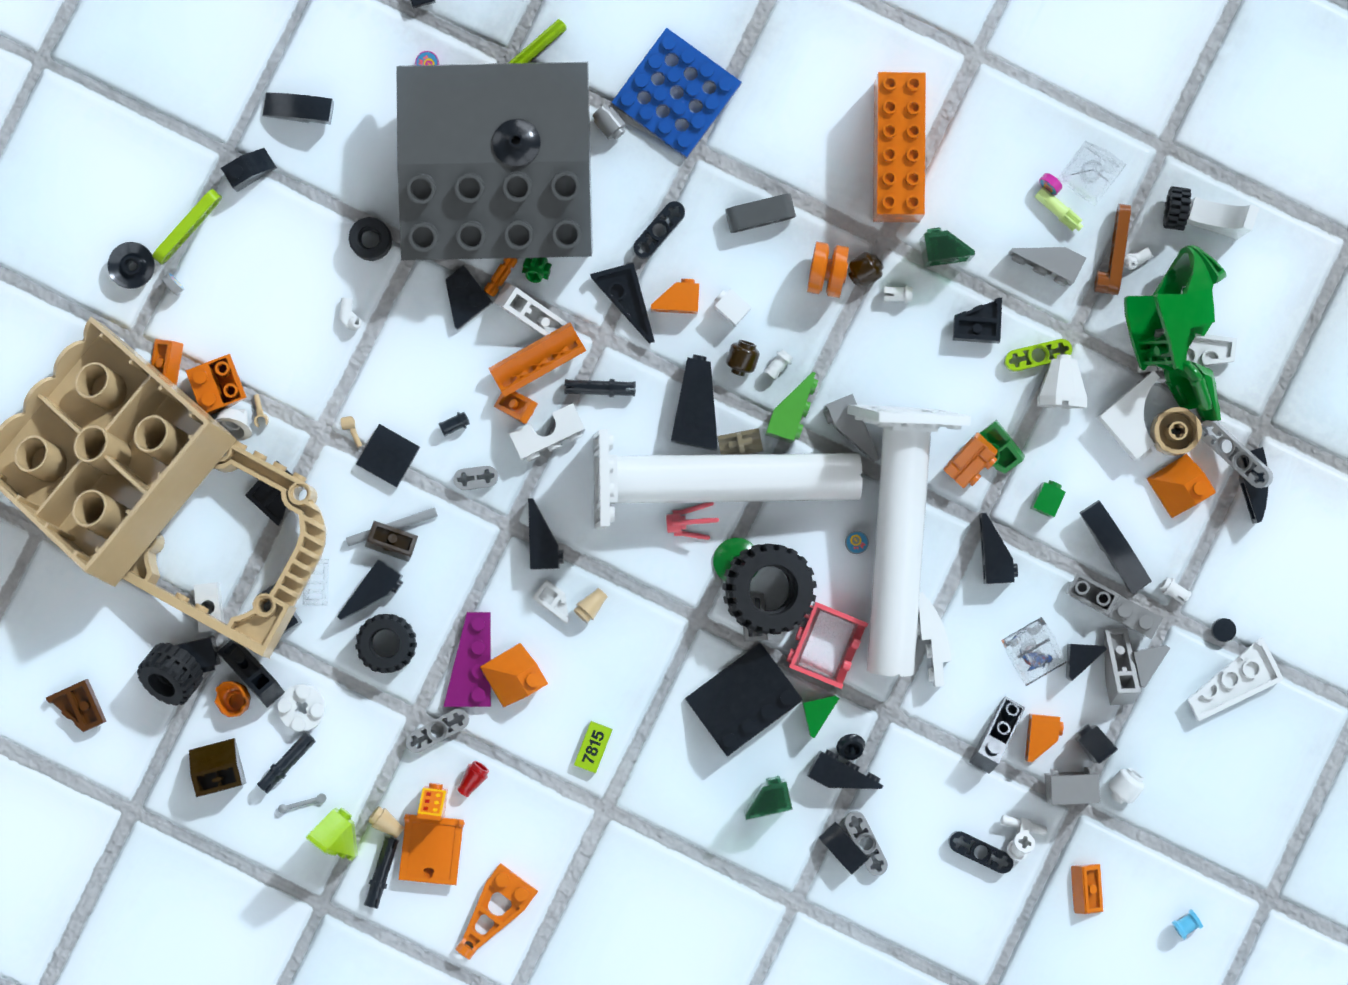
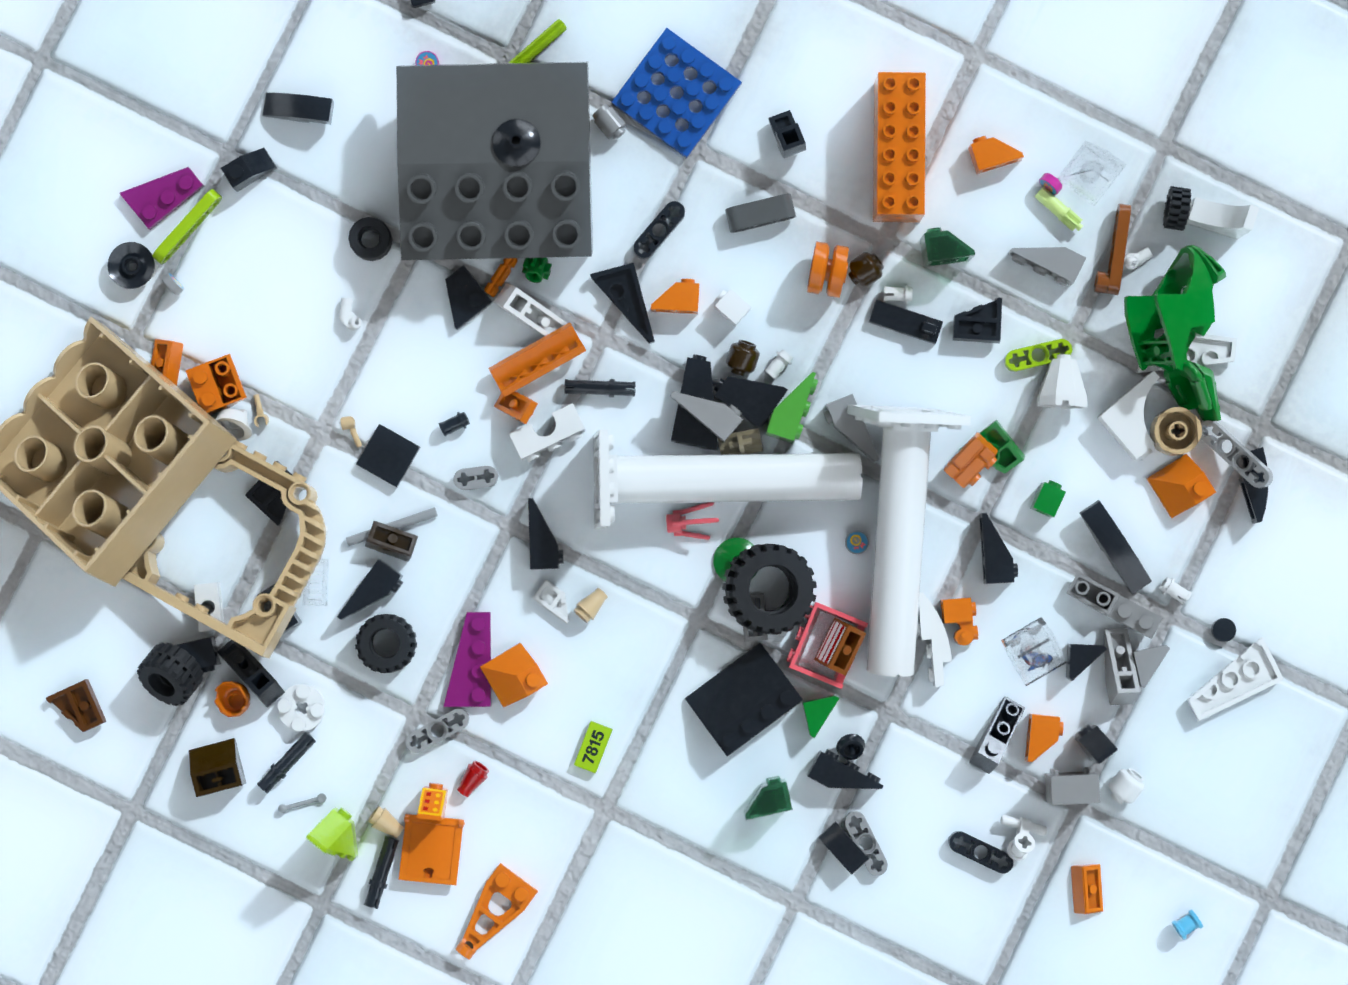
none -> magenta wing [119,167,204,230]
none -> light grey slope [670,392,743,442]
none -> black slope [713,376,788,429]
none -> black brick [768,110,806,158]
none -> dark orange brick [814,617,867,676]
none -> black hinge [868,299,943,344]
none -> orange brick [940,598,978,646]
none -> orange slope [968,136,1024,174]

